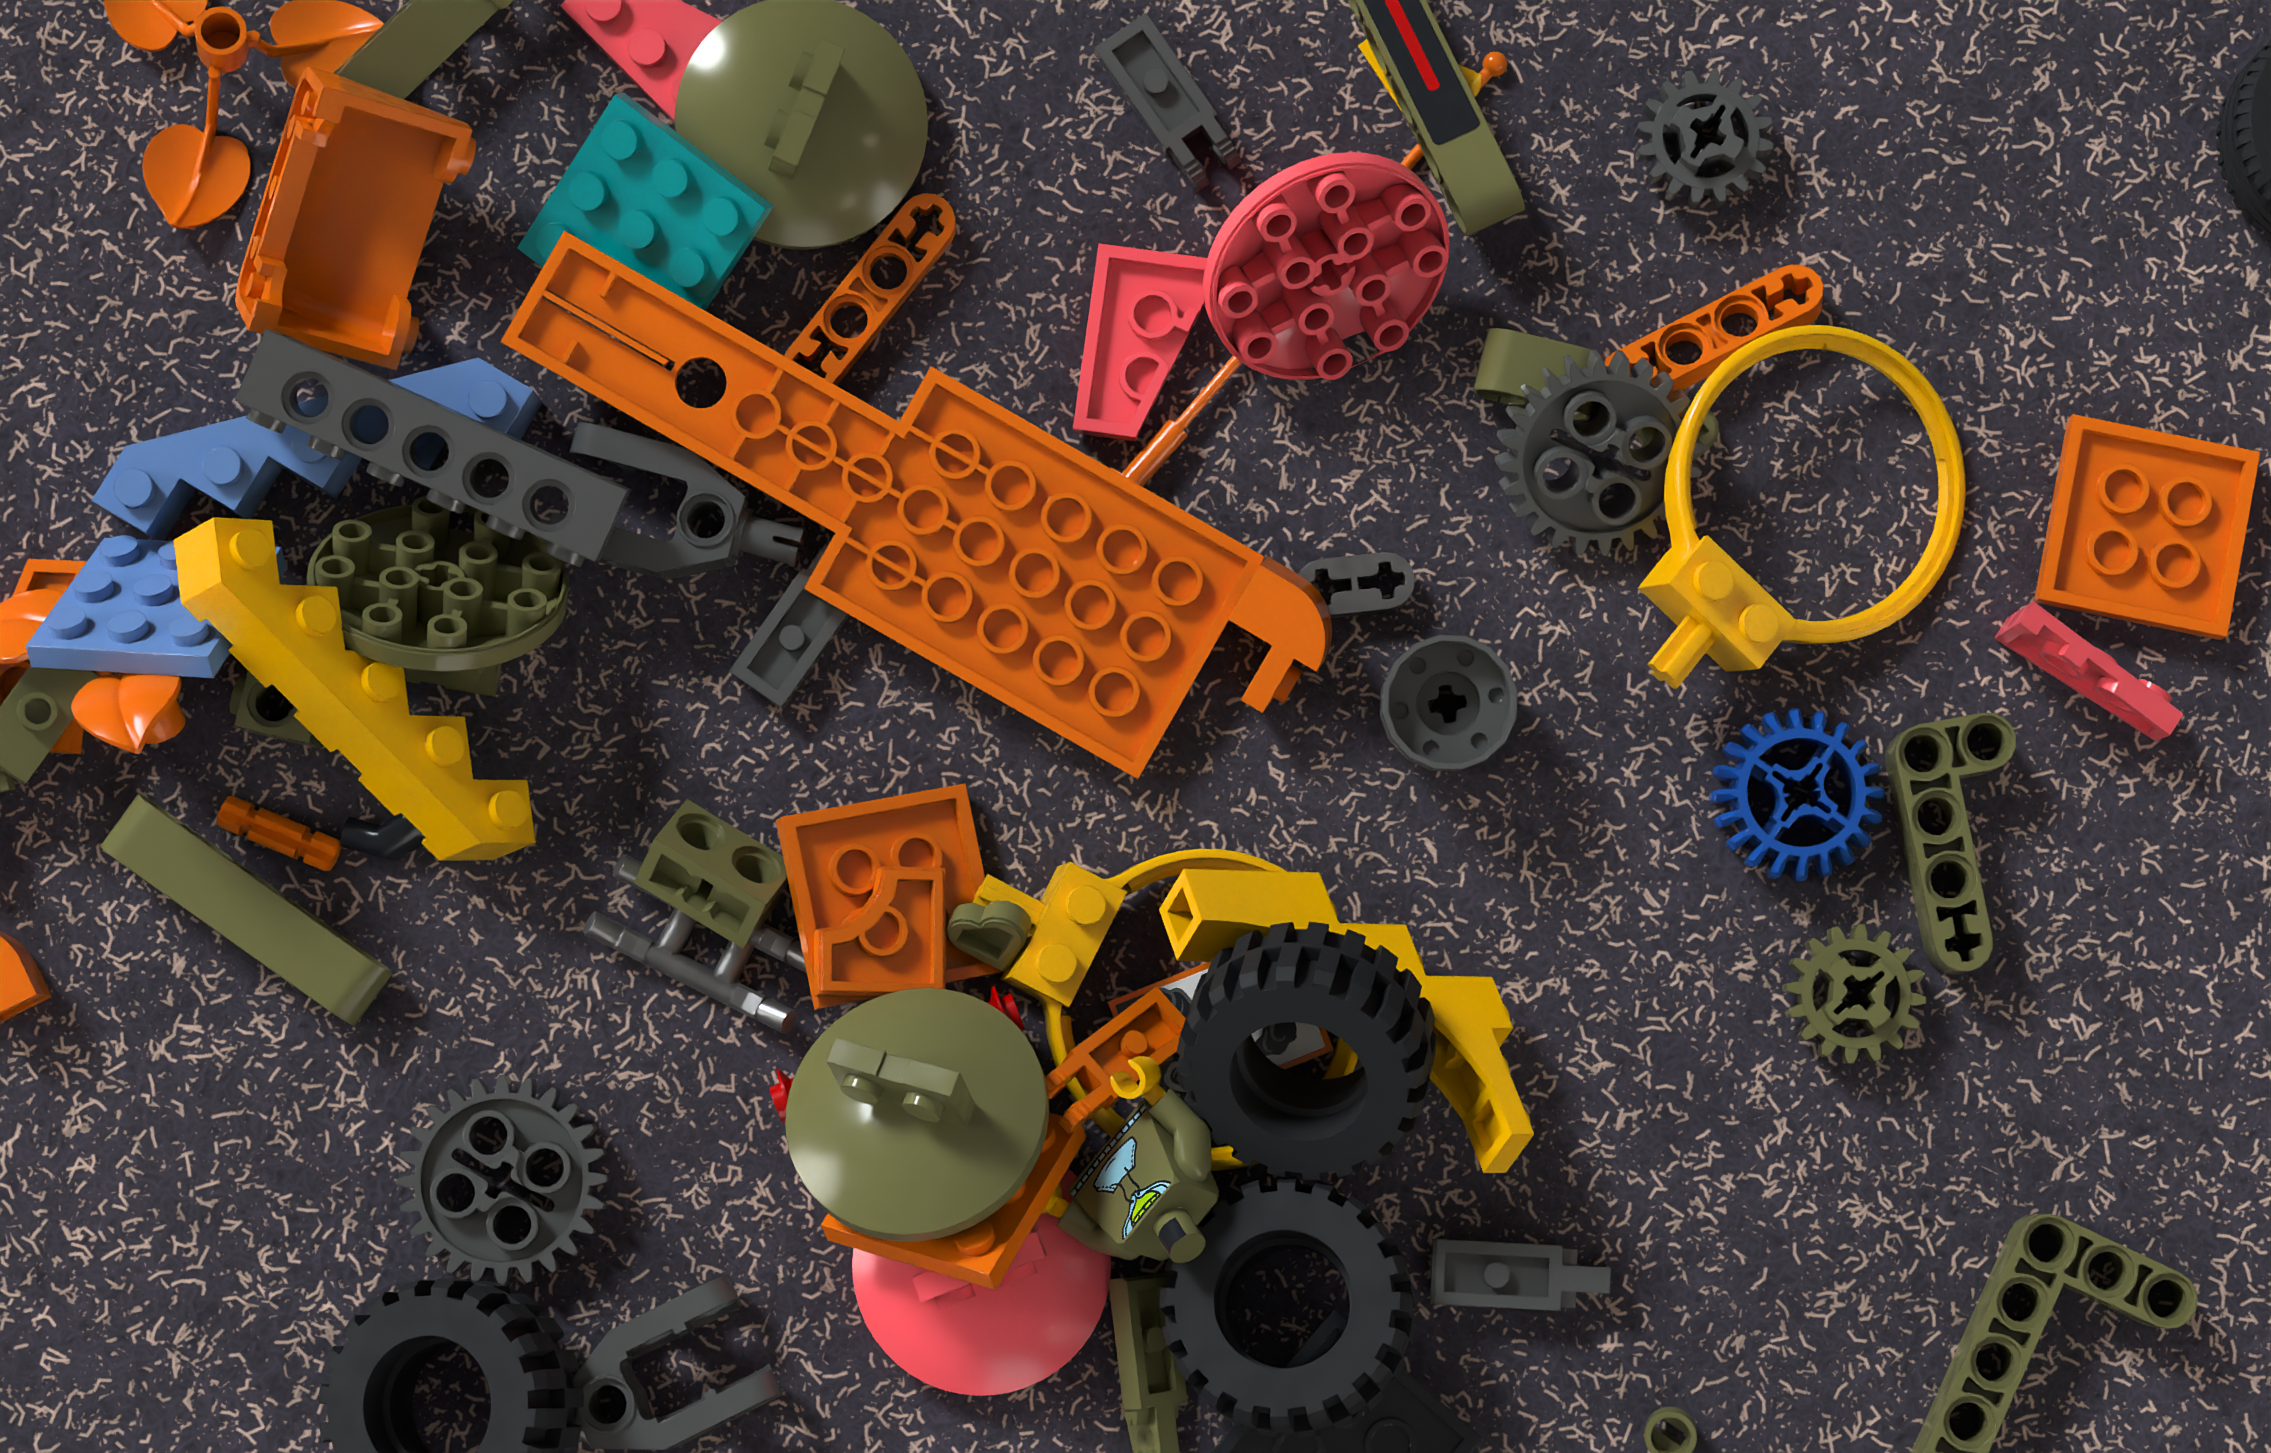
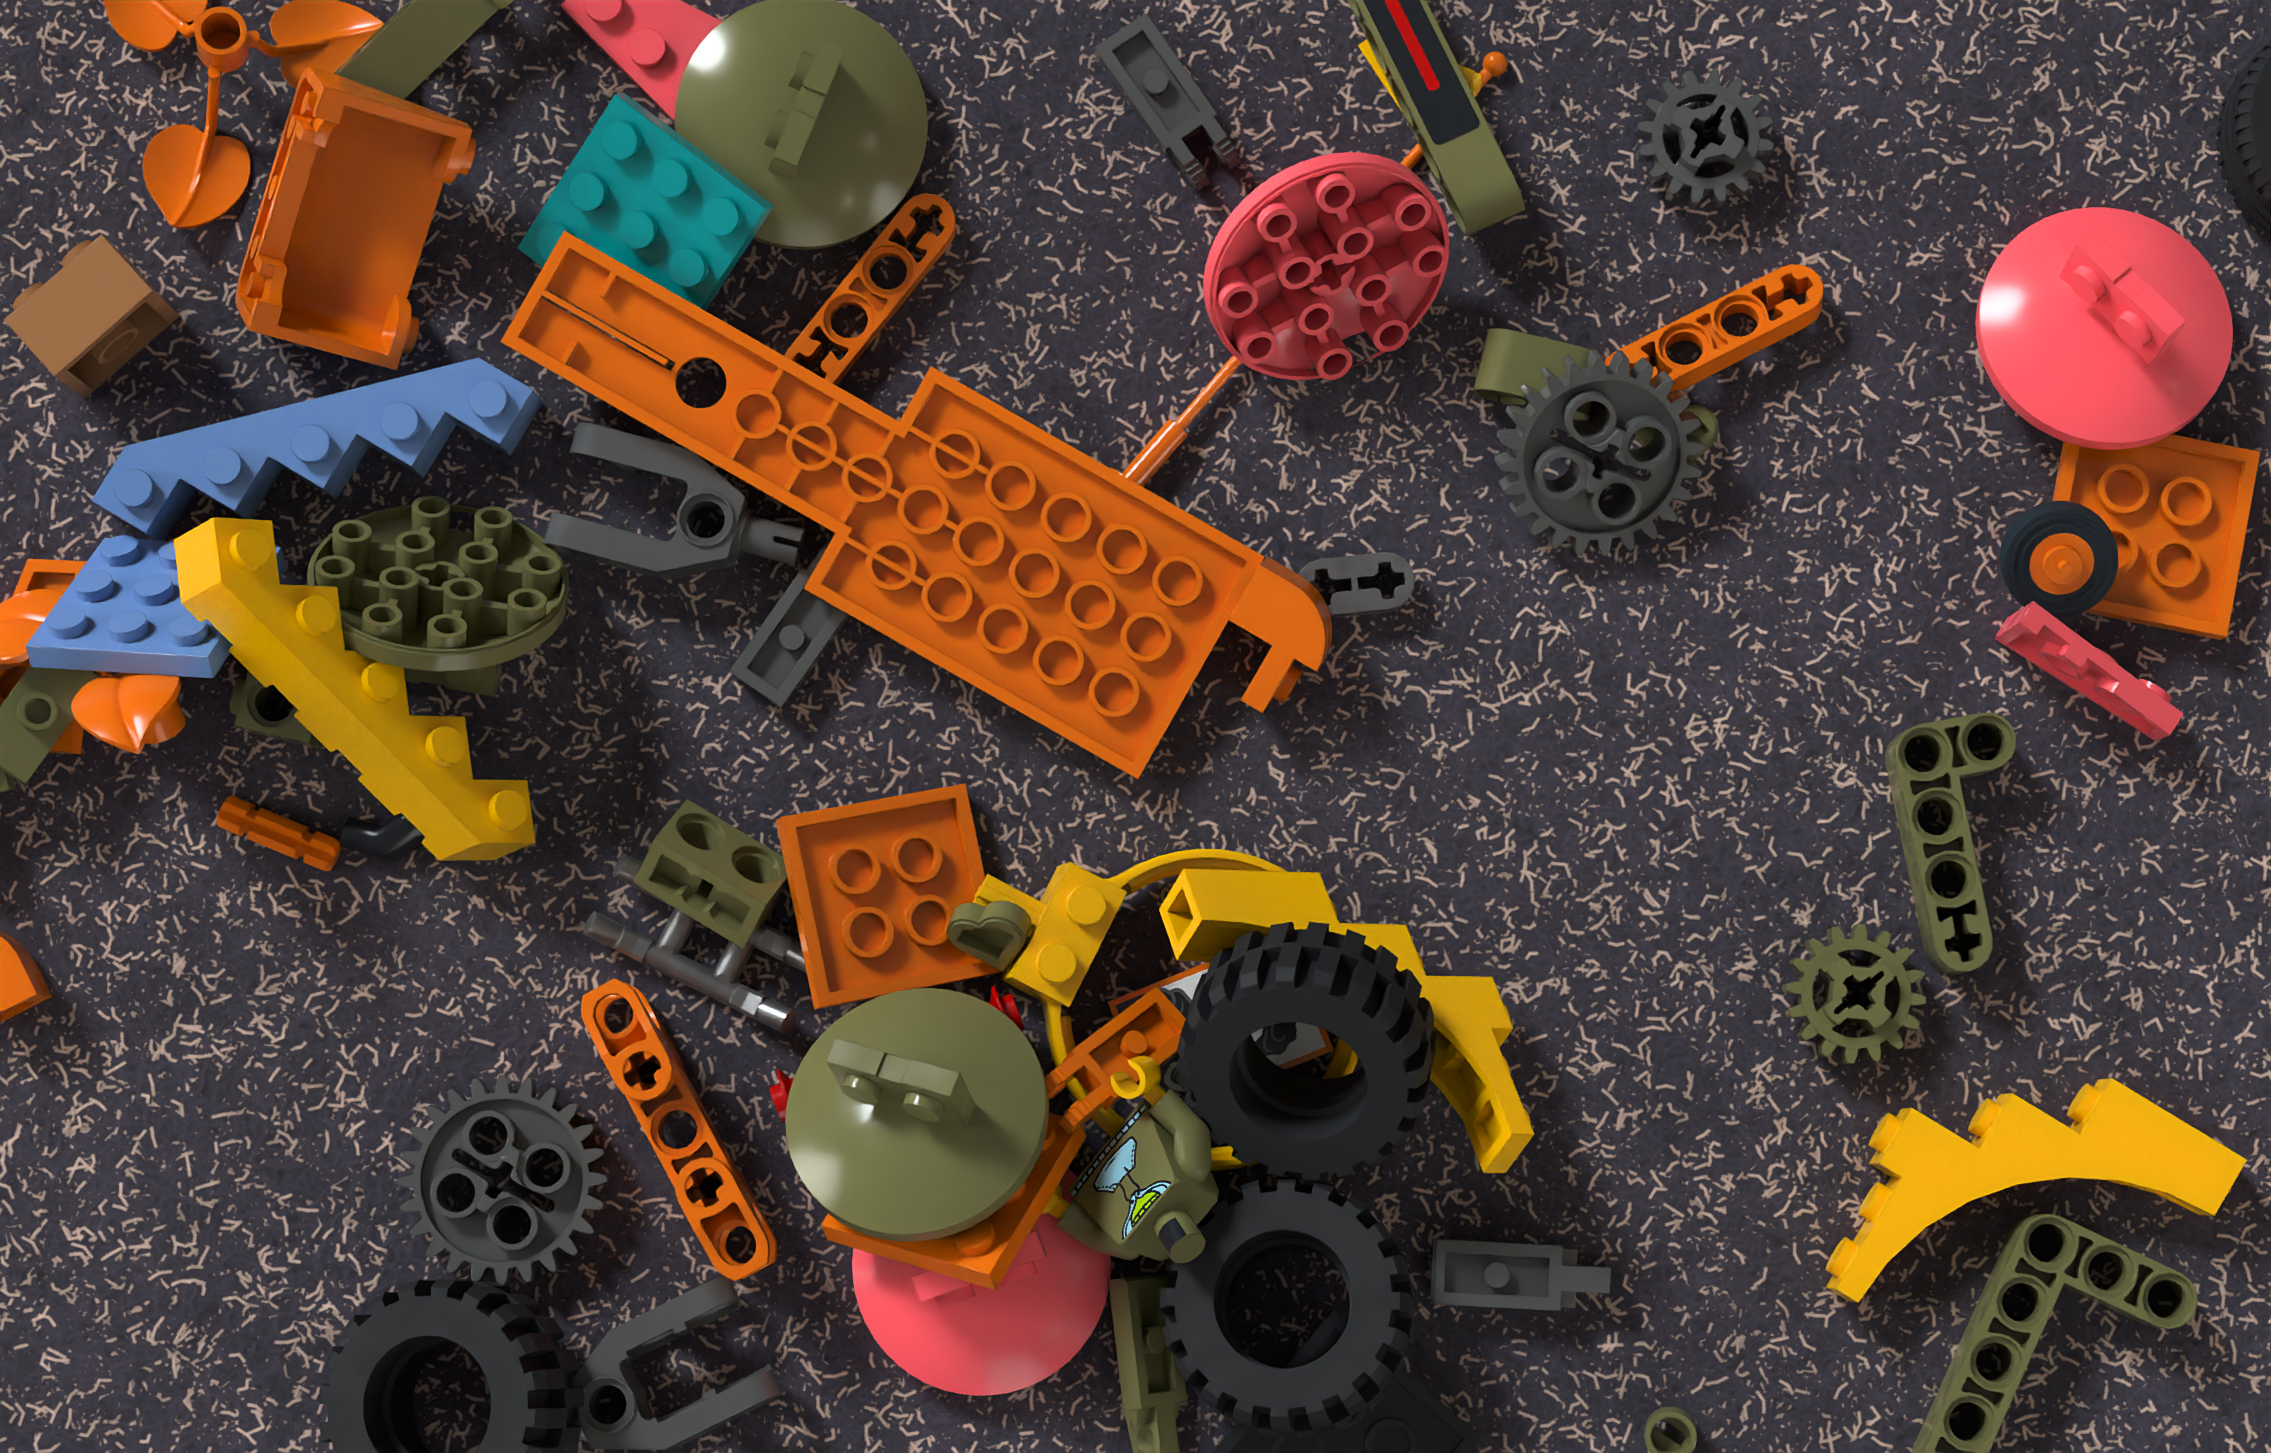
olive beam [100,794,393,1026] -> none
dark grey brick [234,329,632,567] -> none
orange tile [813,866,946,998] -> none
coral wing [1073,243,1207,442] -> none
dark grey wheel [1379,635,1517,772] -> none
yellow brick [1638,325,1966,689] -> none
blue gear [1709,708,1885,882] -> none
none -> medium nougat brick [4,234,180,399]
none -> orange piece [581,978,777,1281]
none -> yellow arch [1825,1078,2247,1303]
none -> coral bracket [1975,207,2233,450]
none -> black wheel [1999,501,2119,618]

